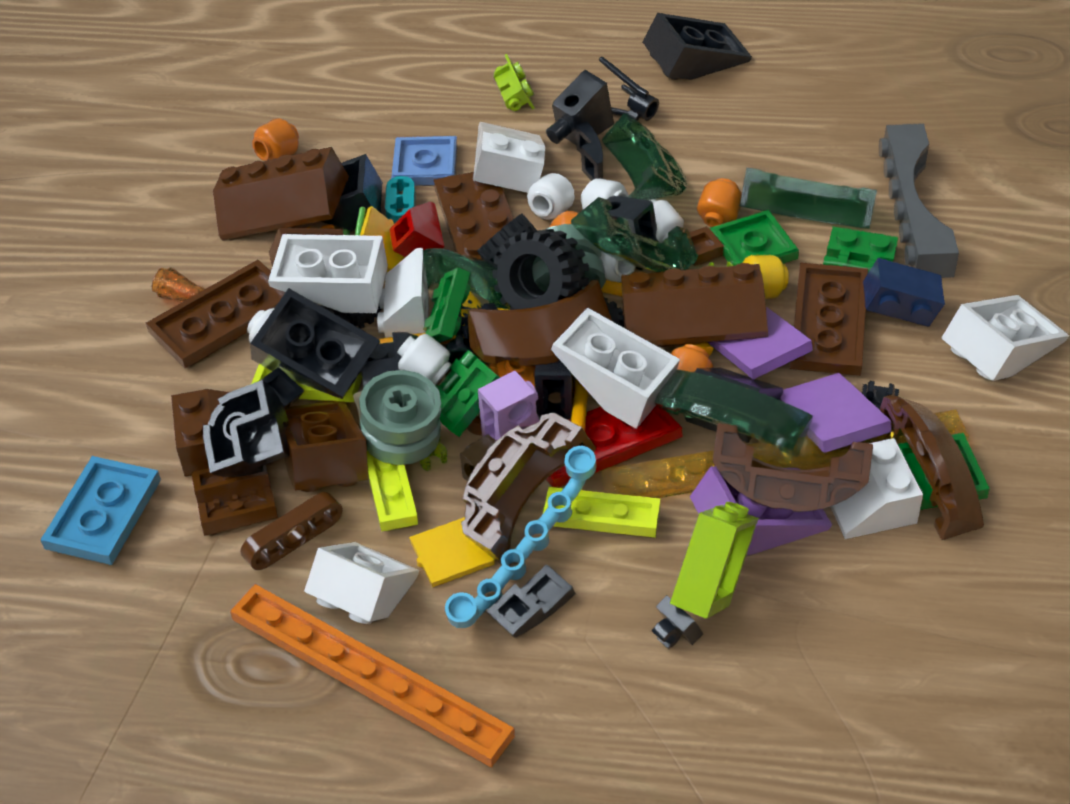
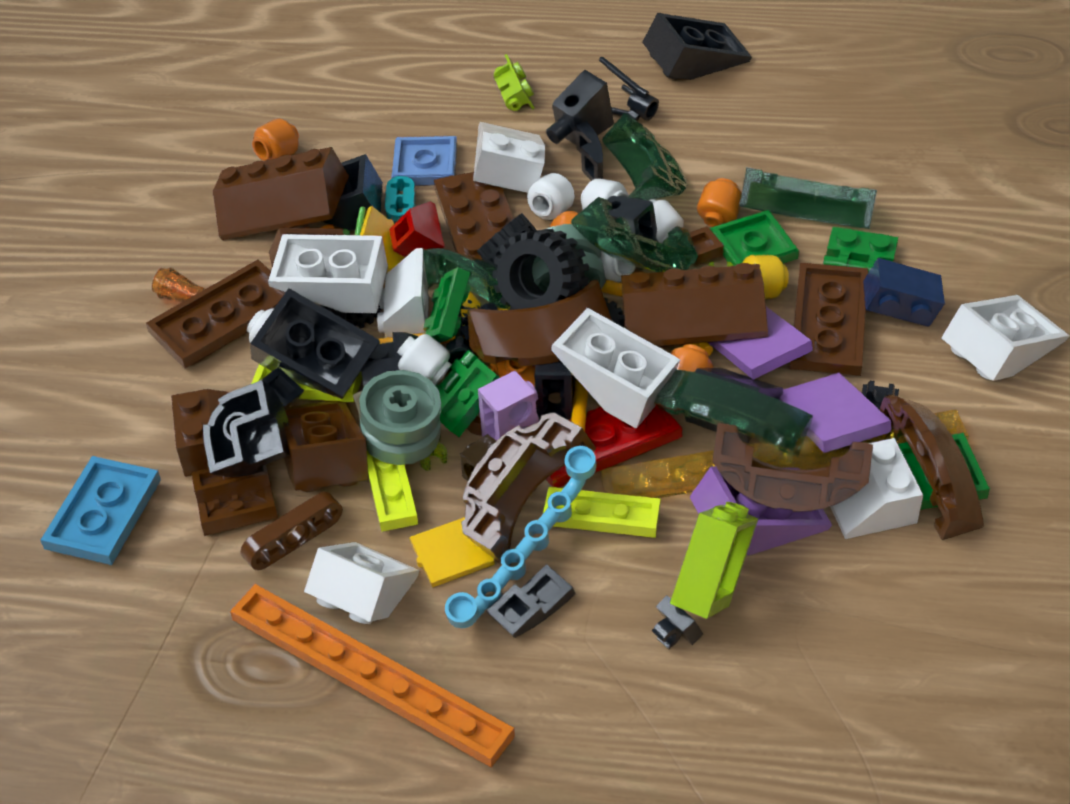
dark grey arch [879,124,959,278] -> none

